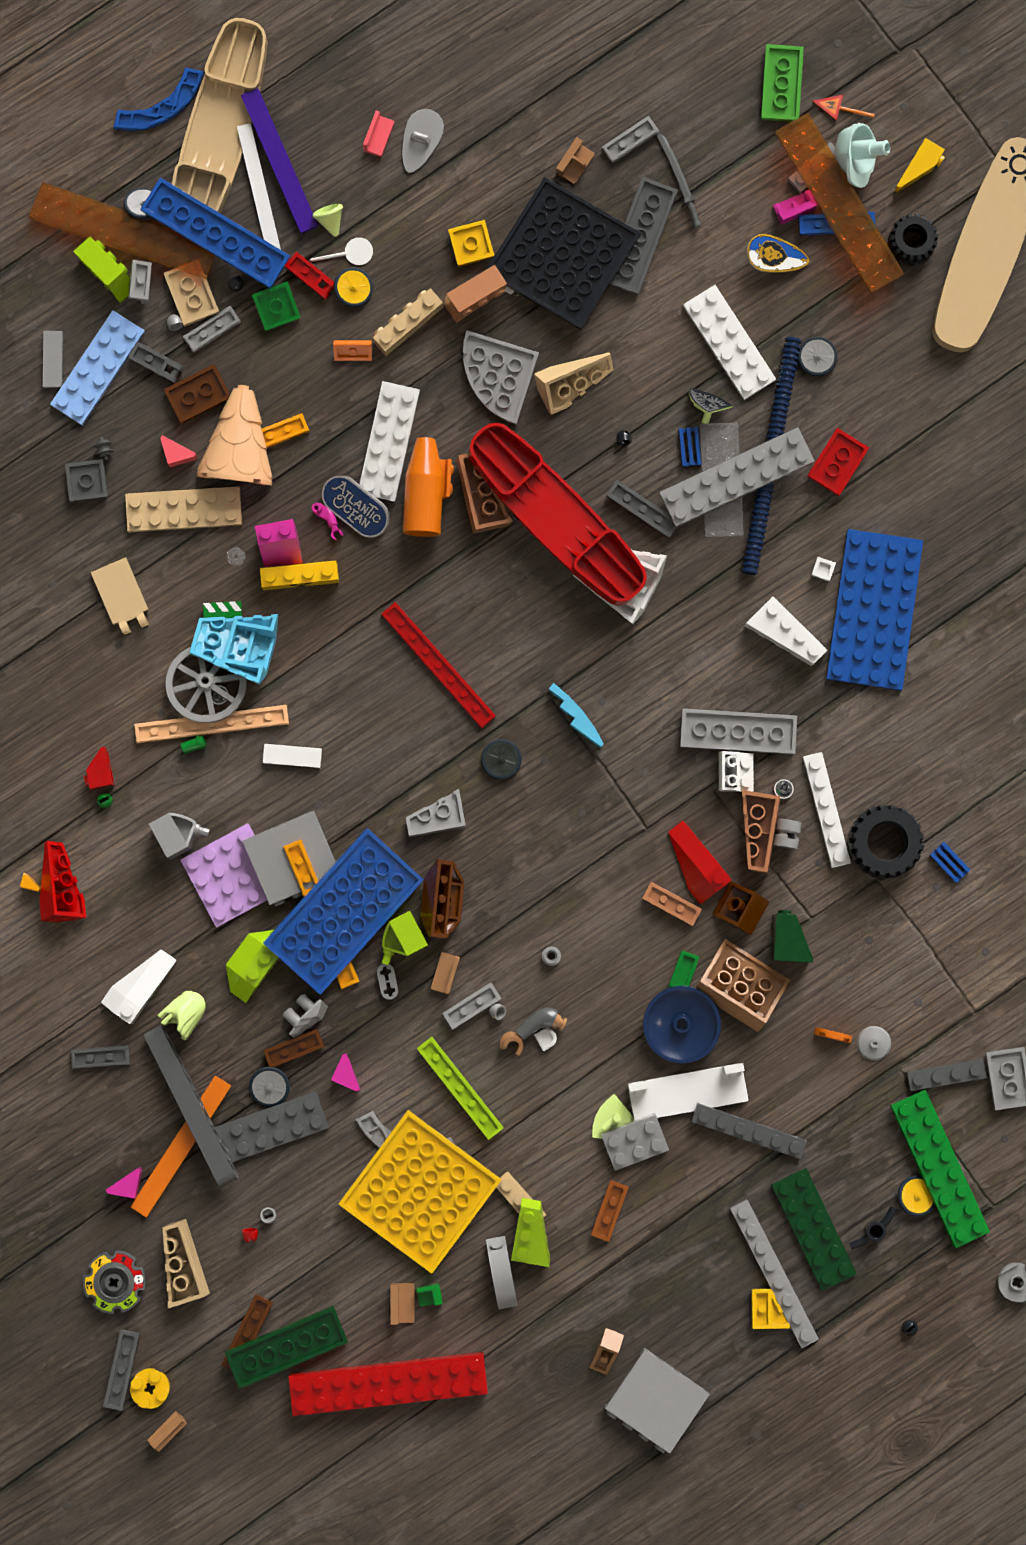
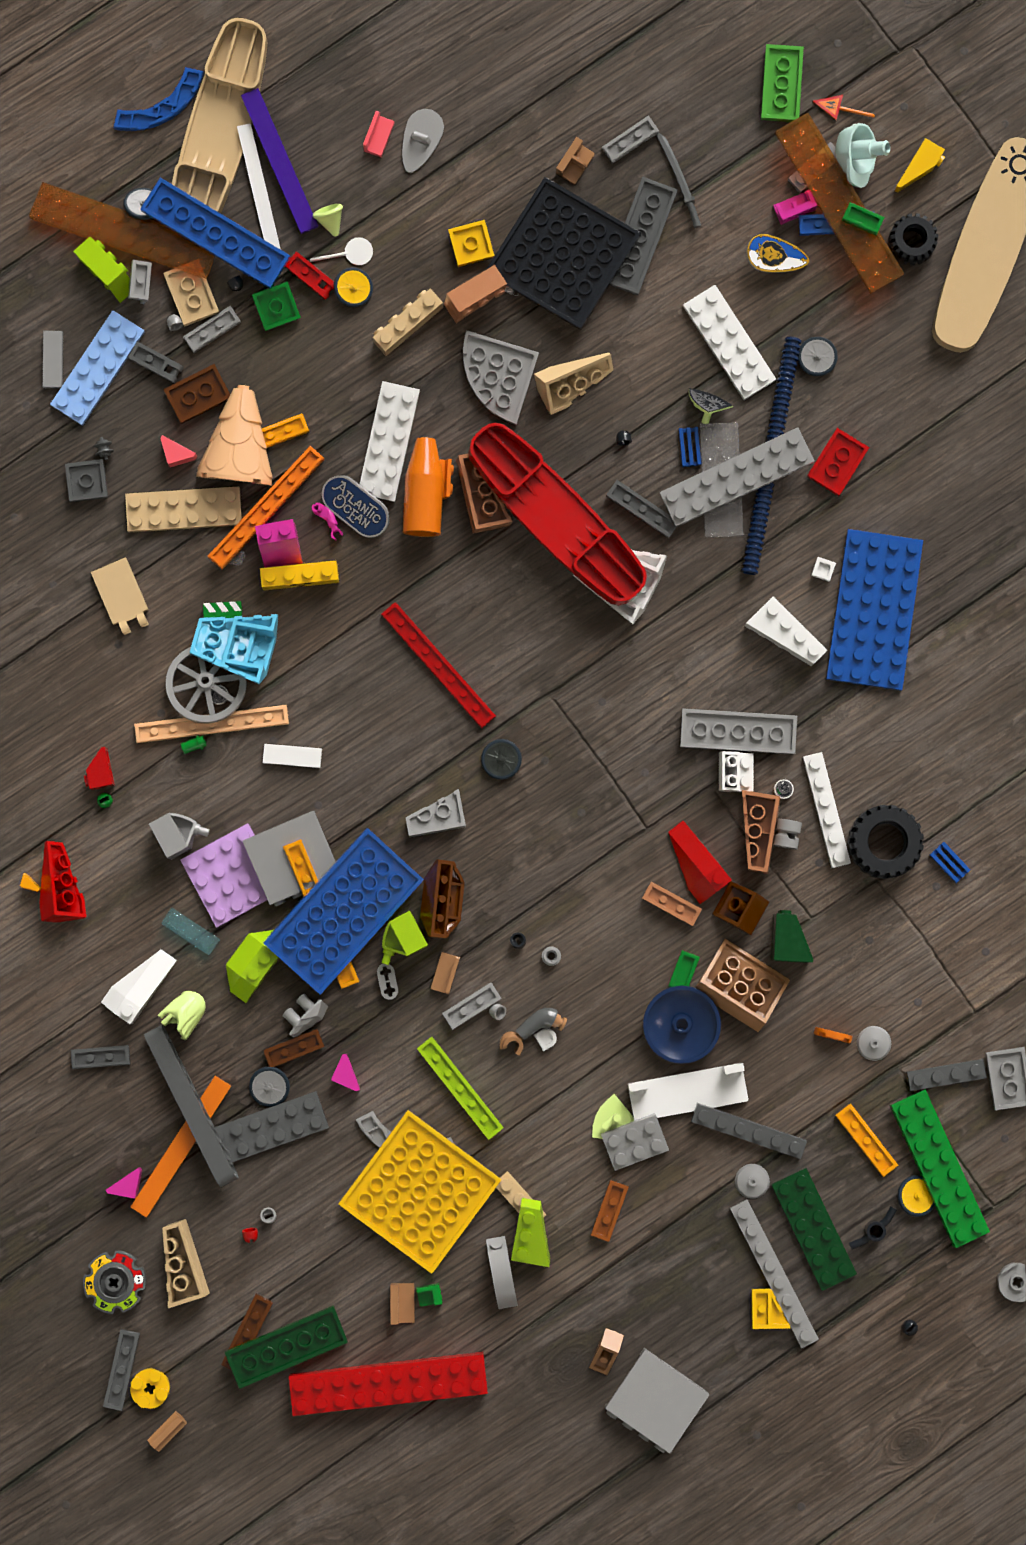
orange plate [333,340,372,361] -> none
medium azure slope [549,683,603,748] -> none
none -> clear light blue plate [161,908,220,955]
none -> orange tile [208,446,325,570]
none -> black hinge [510,933,526,949]
none -> light grey piece [735,1164,770,1199]
none -> light orange tile [835,1104,898,1177]
none -> green tile [841,202,885,236]

